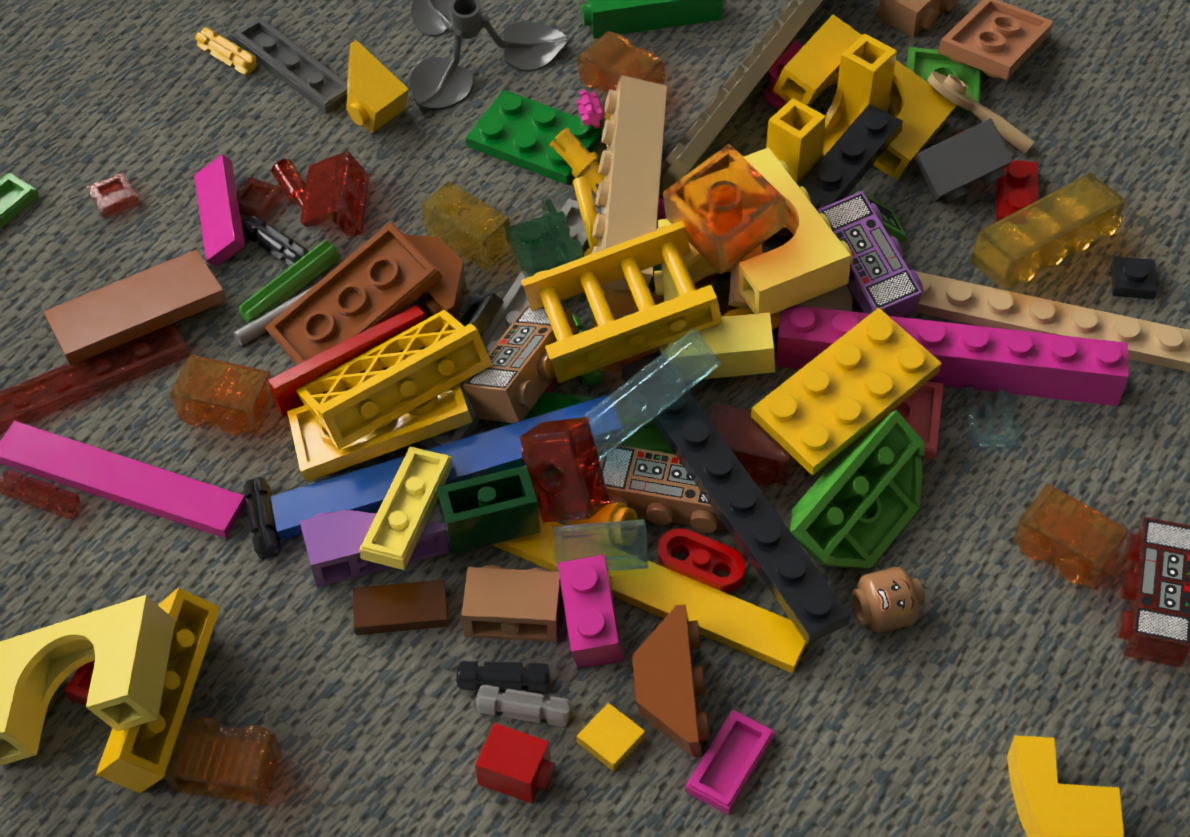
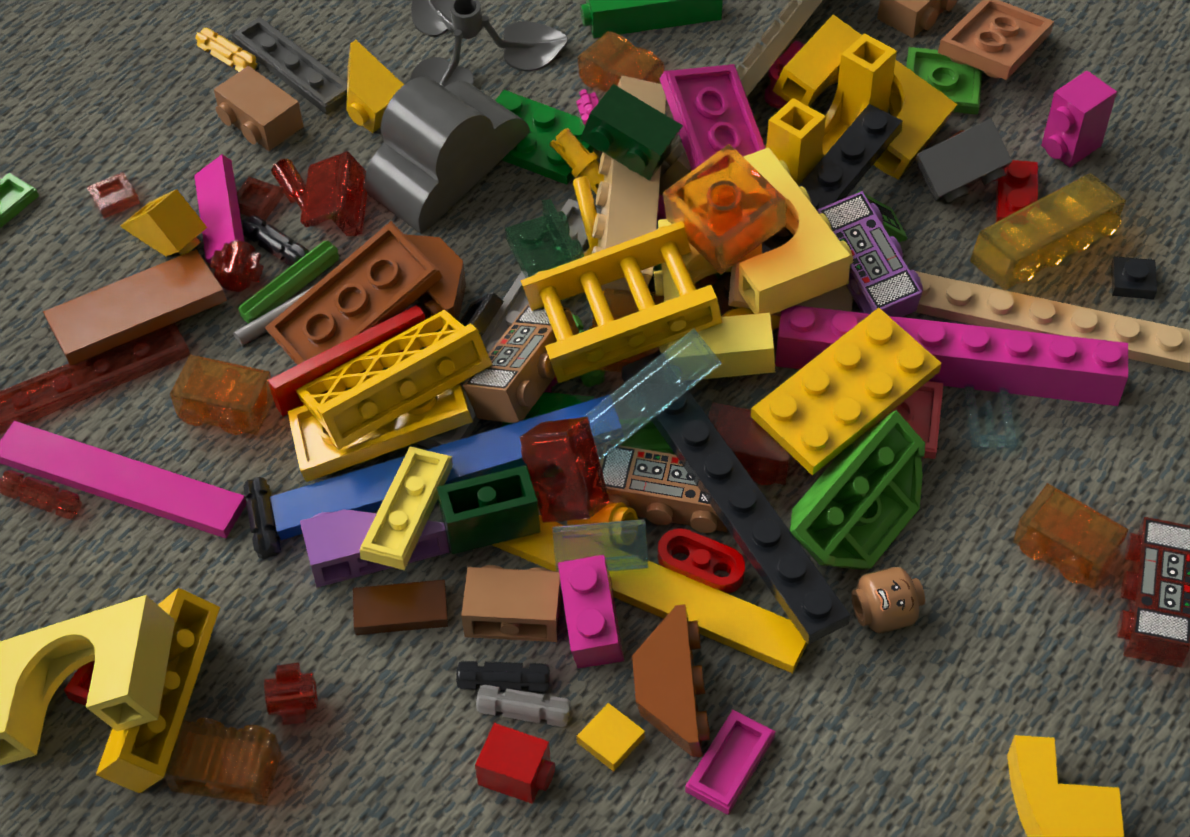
clear yellow brick [422,181,512,272] -> none
tan piece [928,72,1035,153] -> none
none -> yellow slope [120,189,208,257]
none -> clear red gear [210,241,264,292]
none -> medium nougat brick [214,66,304,151]
none -> clear red gear [264,662,318,725]
none -> dark grey brick [365,77,530,234]
none -> dark green brick [581,84,683,181]
none -> dark pink tile [659,64,765,175]
none -> dark pink brick [1041,70,1117,167]

